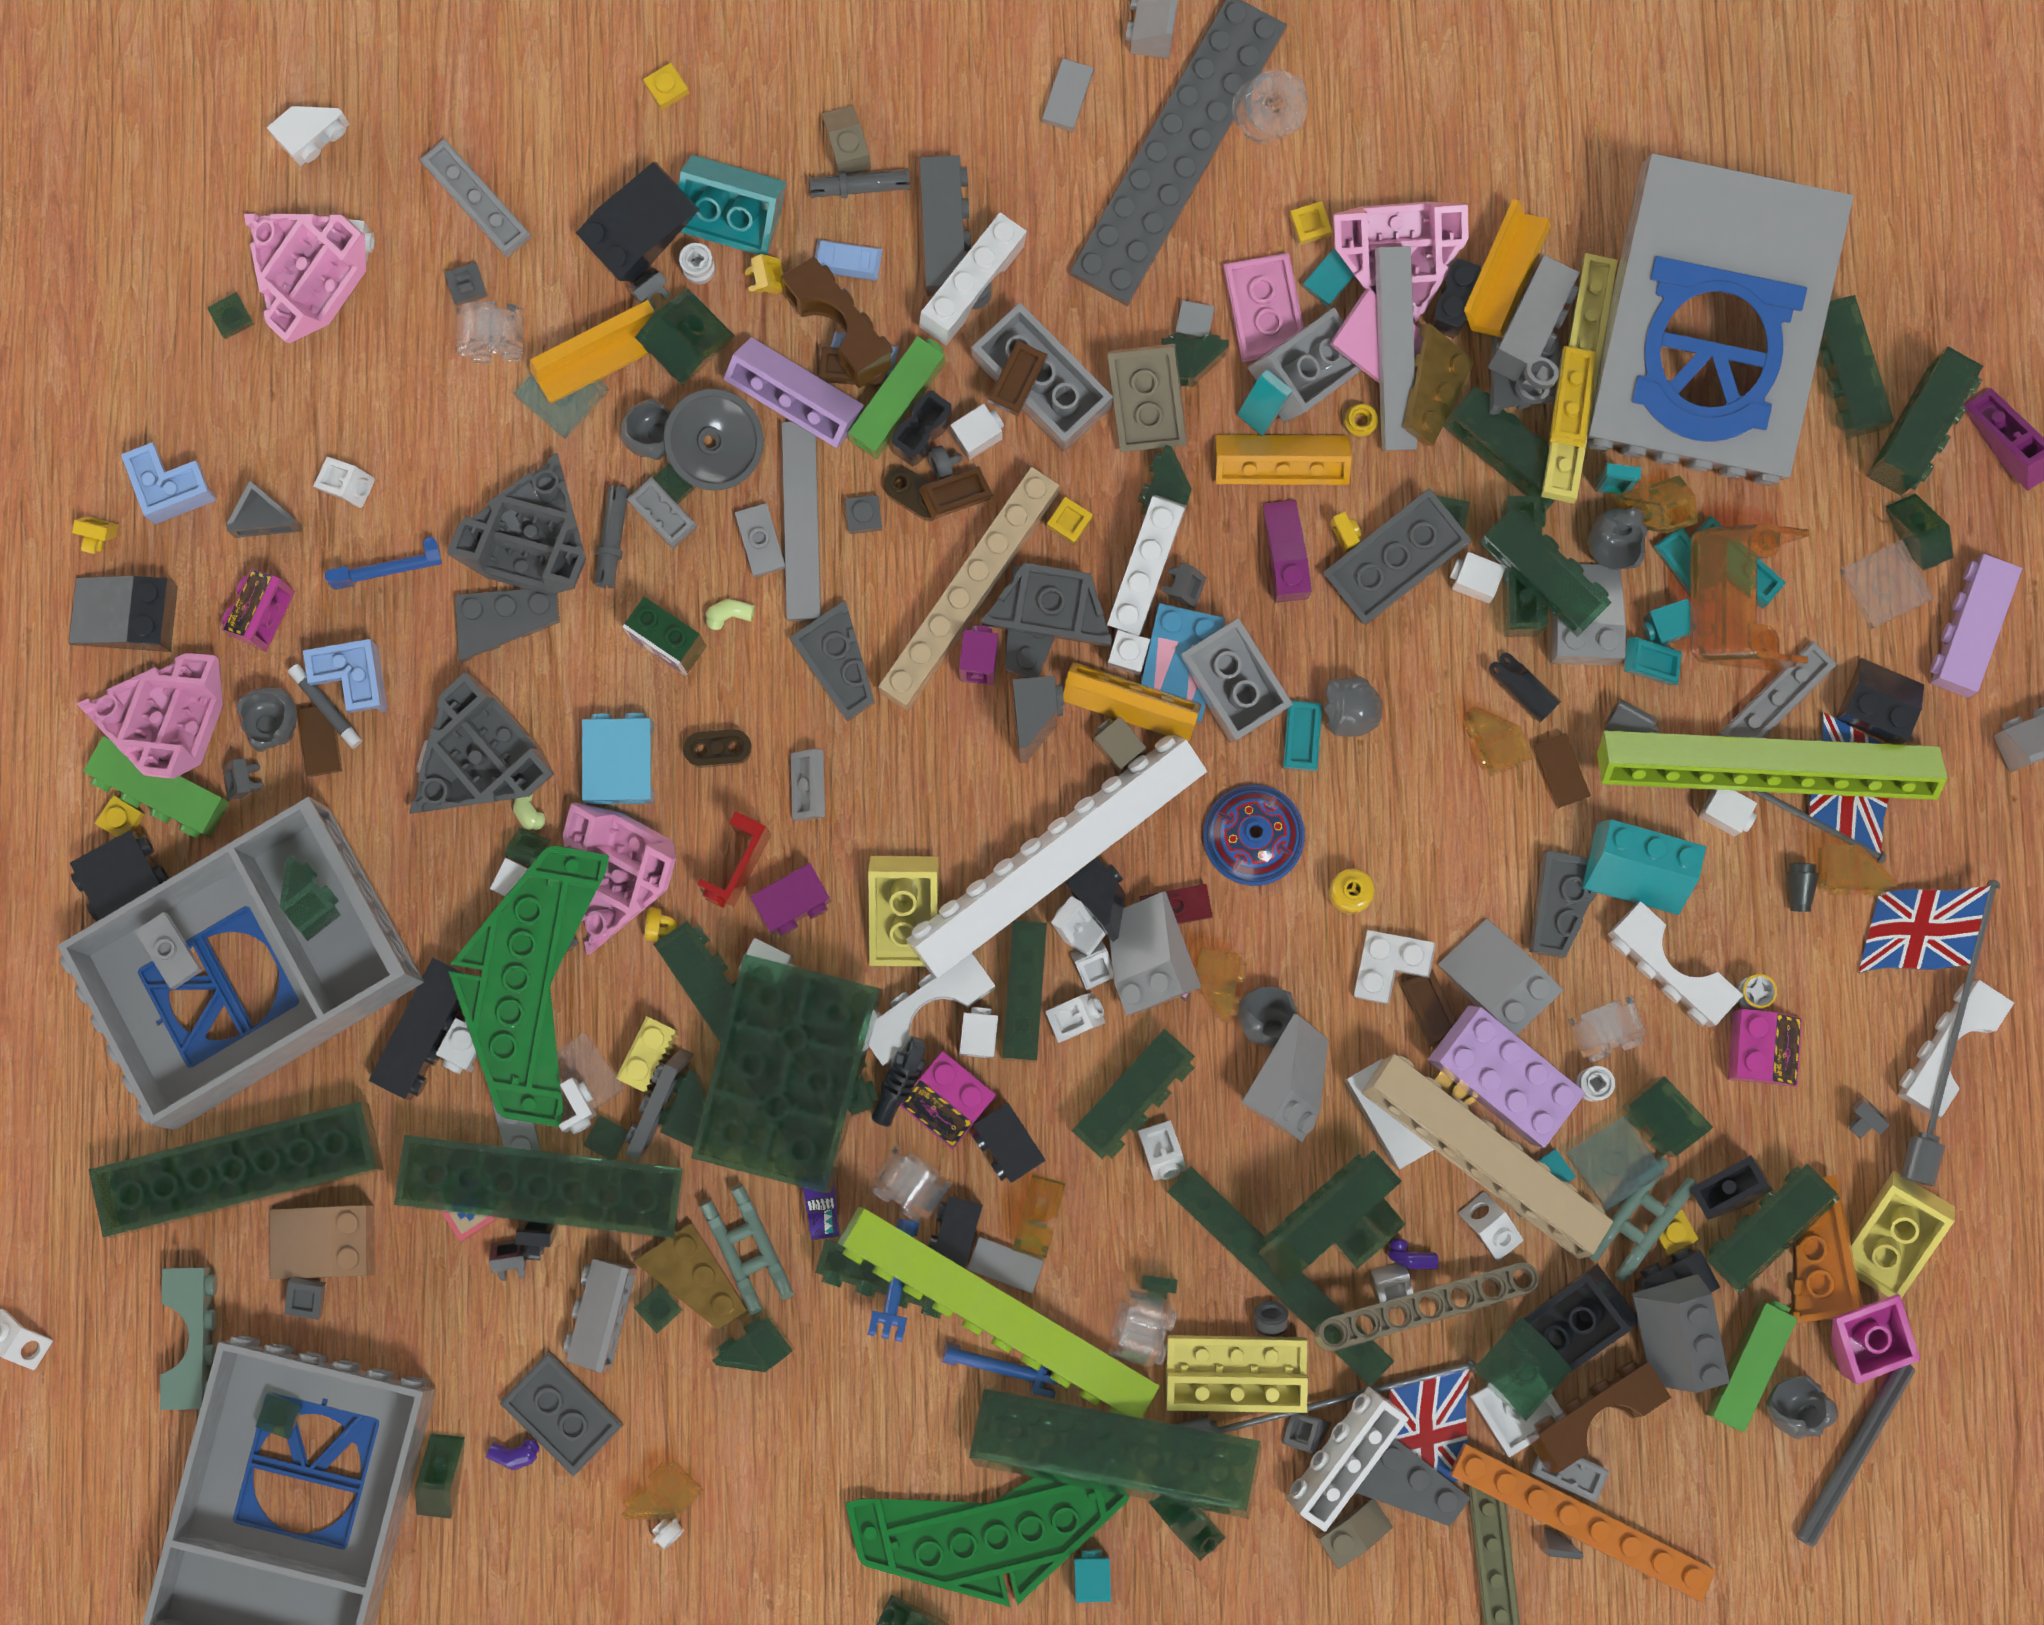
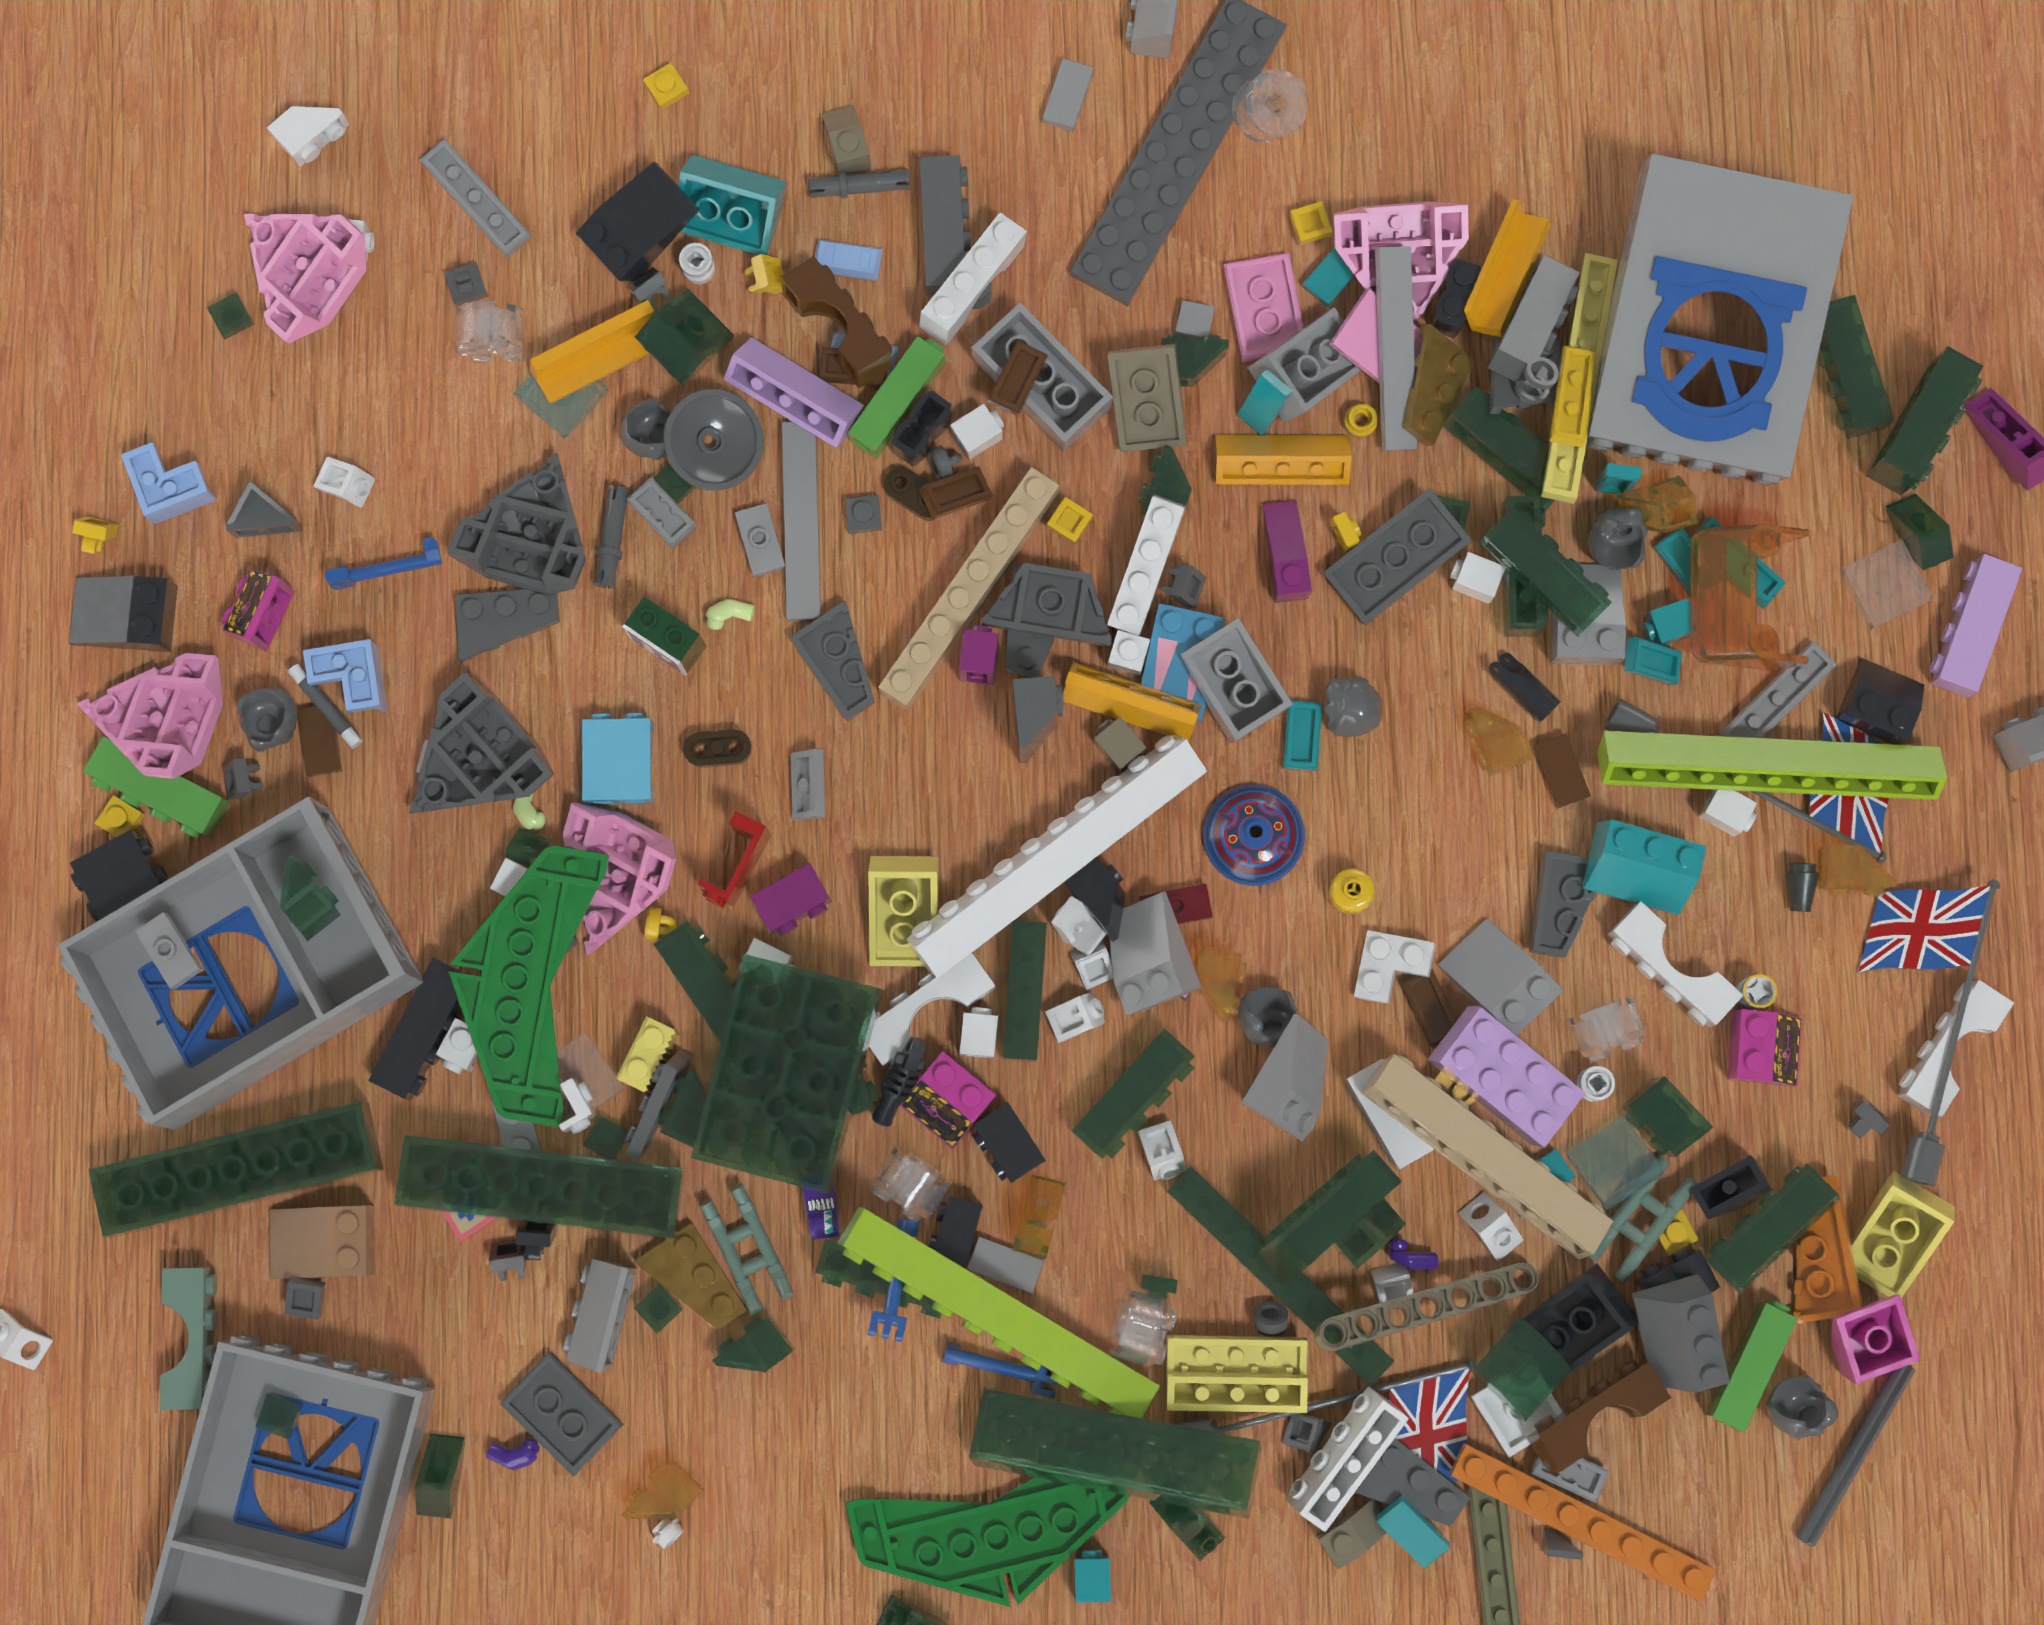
none -> teal tile [1376,1495,1450,1569]

